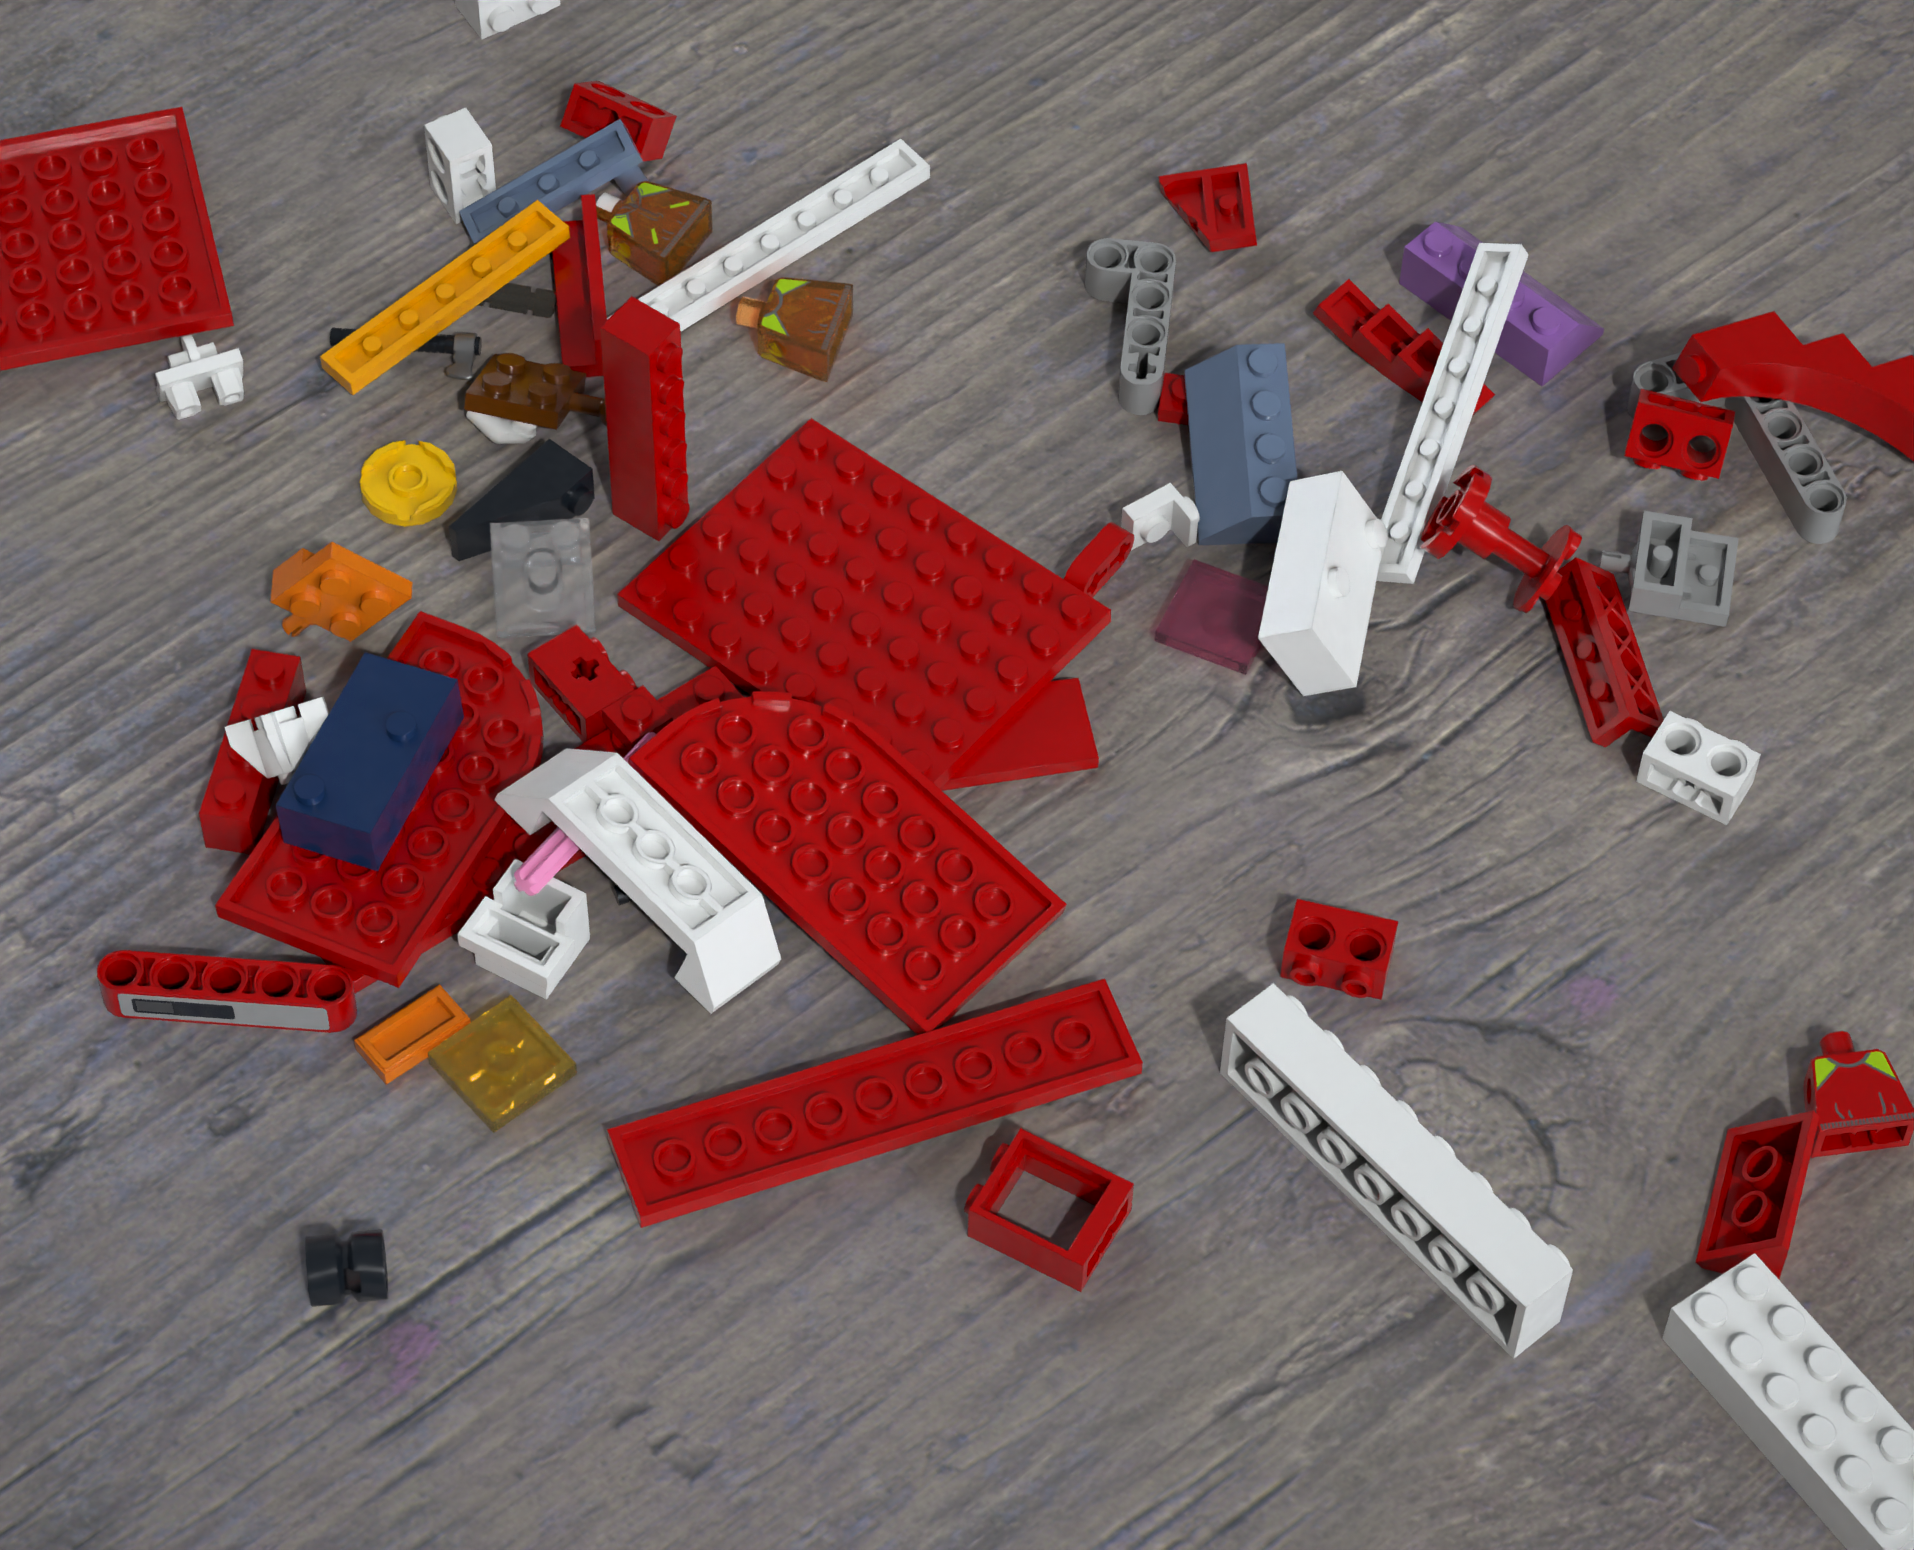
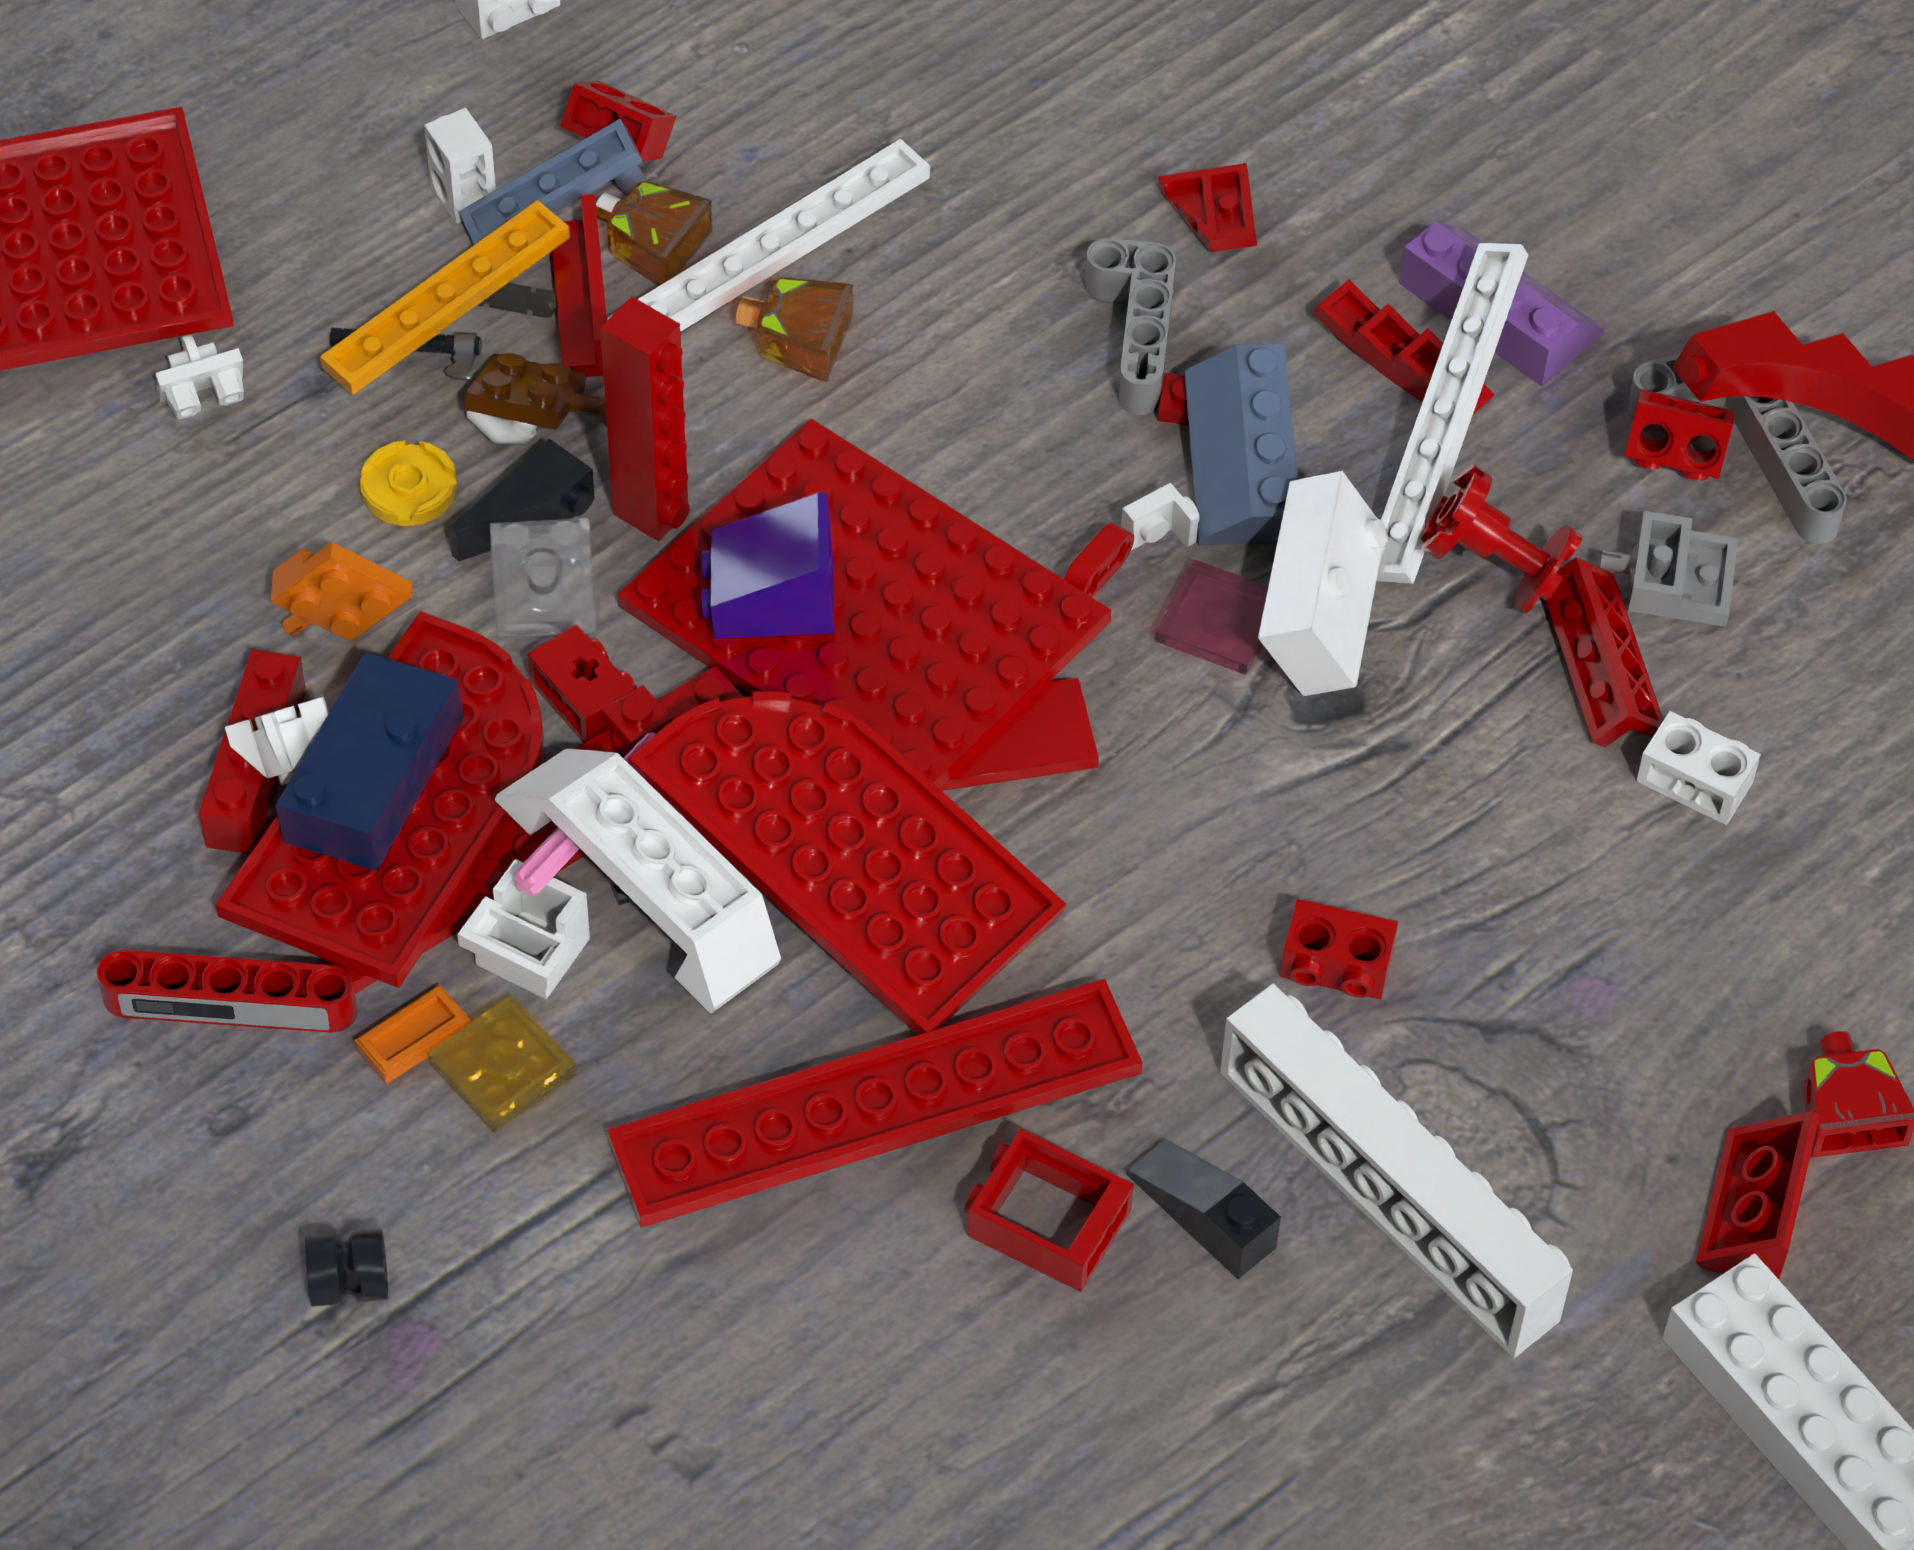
none -> dark purple slope [702,493,834,639]
none -> black slope [1127,1139,1281,1279]

